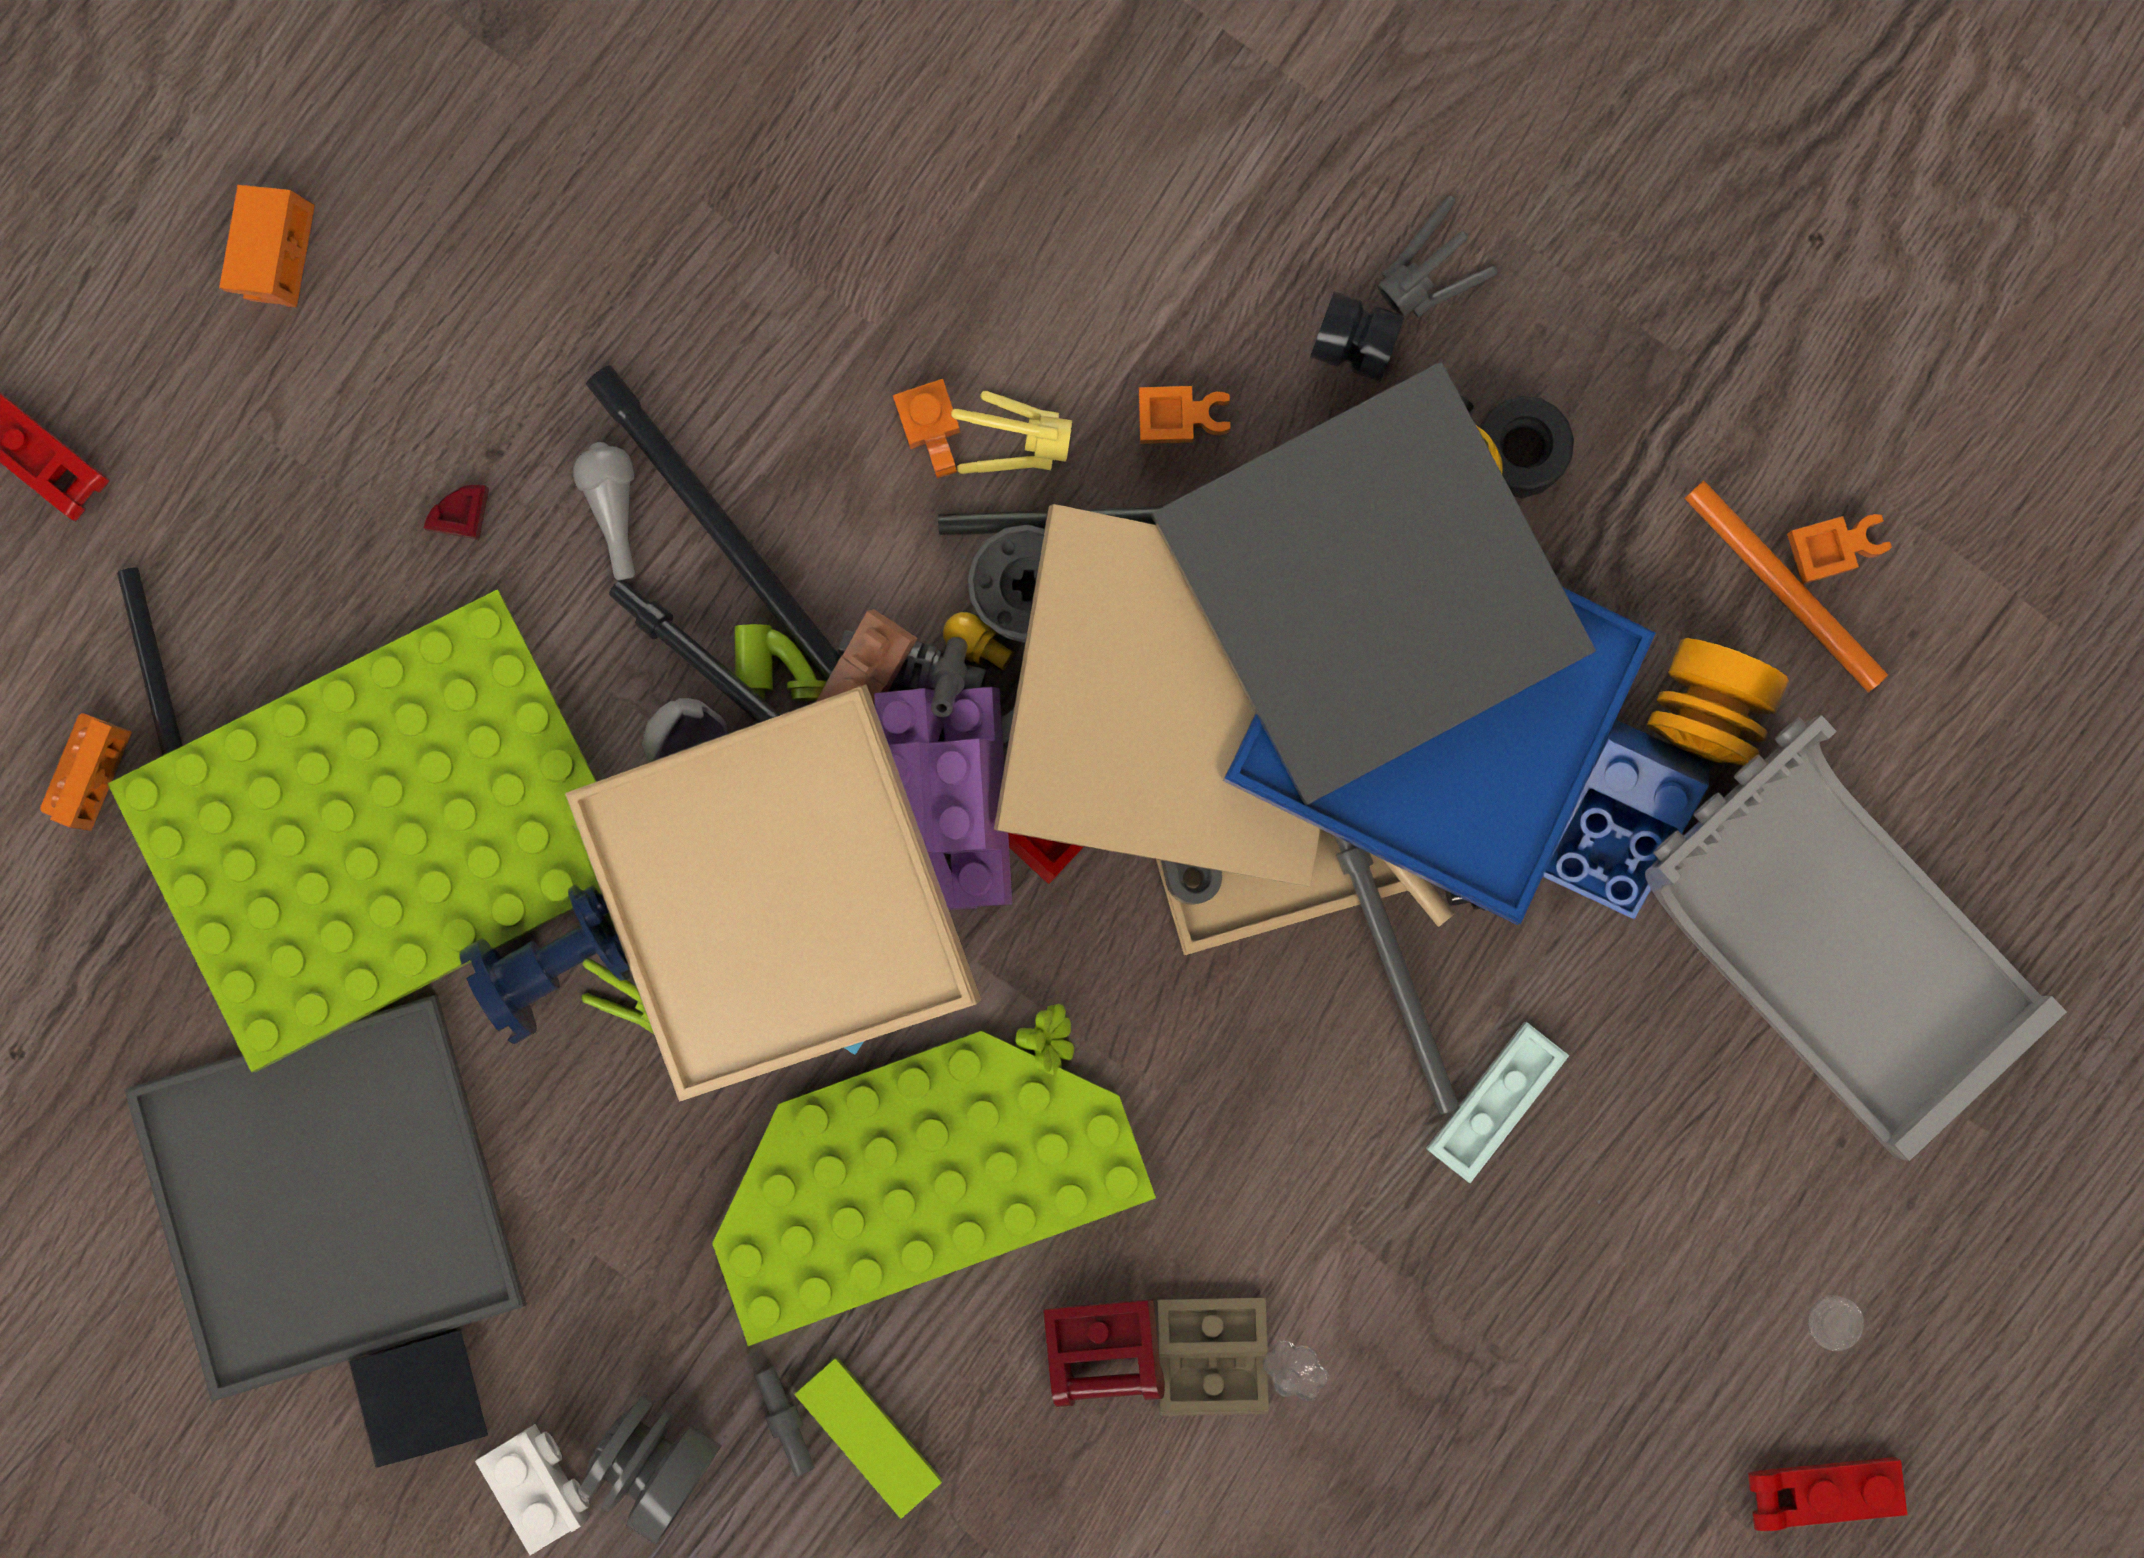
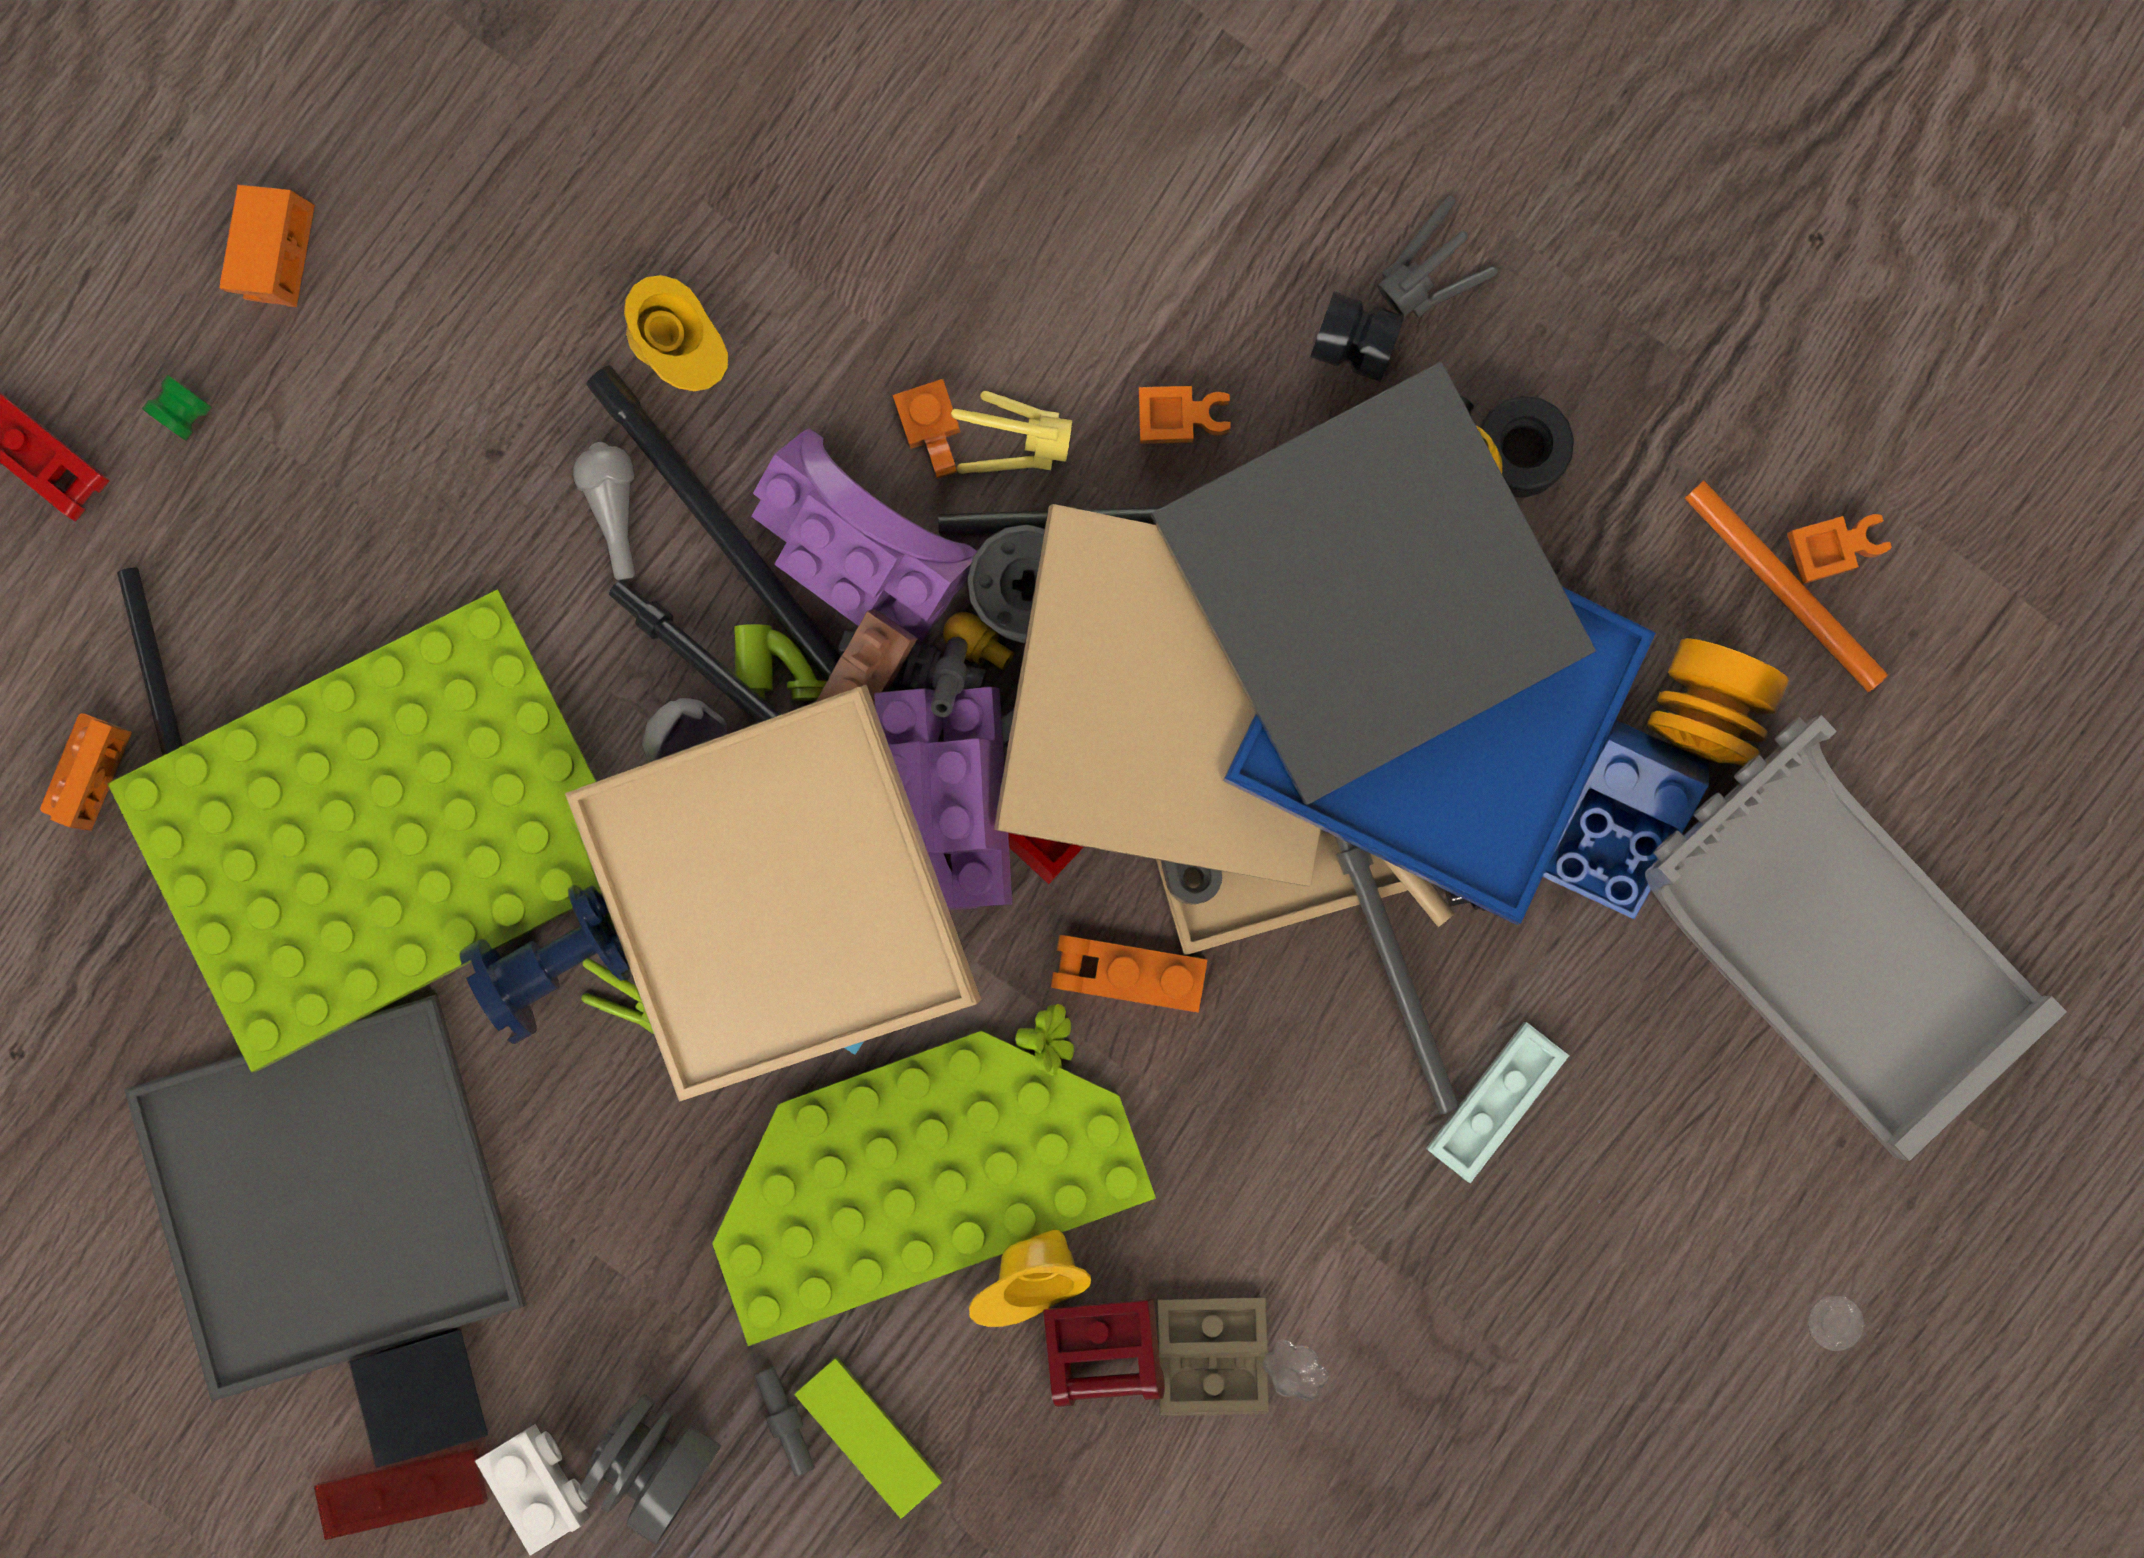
dark red tile [423,485,489,540] -> none
red plate [1748,1457,1908,1531] -> none
none -> green wheel [142,375,212,441]
none -> clear red tile [314,1447,488,1540]
none -> yellow piece [624,275,728,391]
none -> medium lavender piece [751,428,977,642]
none -> yellow piece [969,1230,1091,1327]
none -> orange plate [1050,935,1207,1013]

